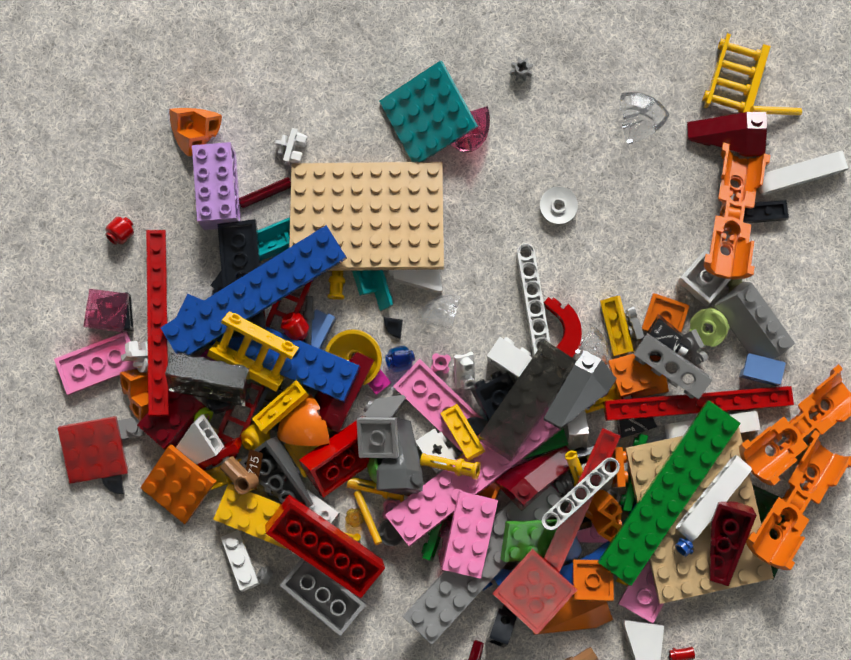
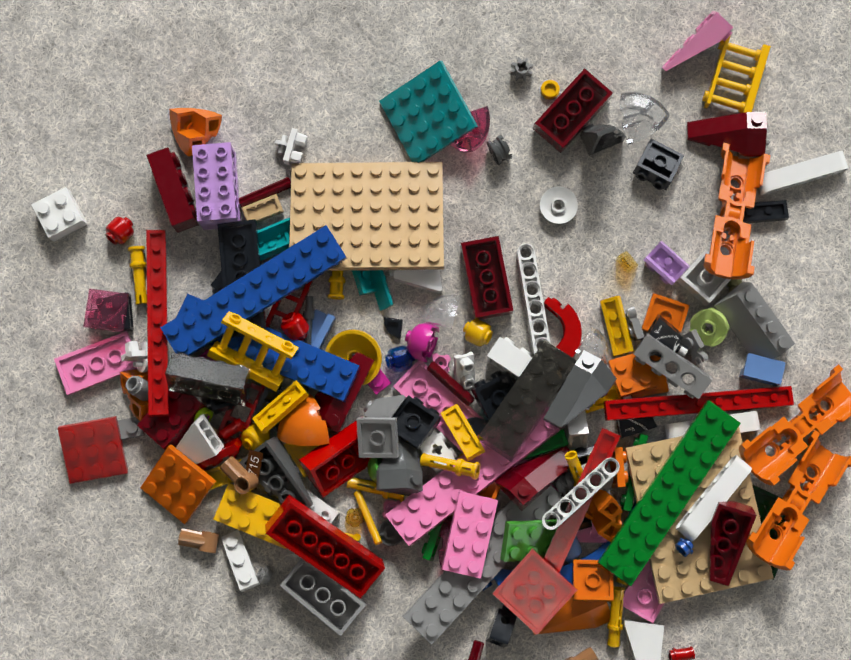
black tile [102,475,125,494] -> none
yellow bar [750,106,802,115] -> none
none -> white brick [31,187,88,242]
none -> light grey brick [126,376,148,401]
none -> yellow pin [128,246,147,305]
none -> dark red brick [146,147,199,233]
none -> medium nougat piece [178,528,220,553]
none -> red pin [219,418,246,440]
none -> tan plate [241,194,284,223]
none -> black plate [392,395,441,450]
none -> dark pink cylinder [405,323,439,363]
none -> dark red axle [427,361,475,406]
none -> dark red brick [460,236,514,320]
none -> yellow head [463,319,493,347]
none -> dark grey wheel [487,135,512,165]
none -> dark red brick [533,68,613,153]
none -> yellow tile [541,80,560,100]
none -> dark grey wedge [580,124,626,156]
none -> yellow pin [607,586,625,647]
none -> clear yellow slope [616,251,638,273]
none -> black plate [633,138,684,190]
none -> lavender bracket [644,241,689,285]
none -> bright pink wedge [662,11,733,71]

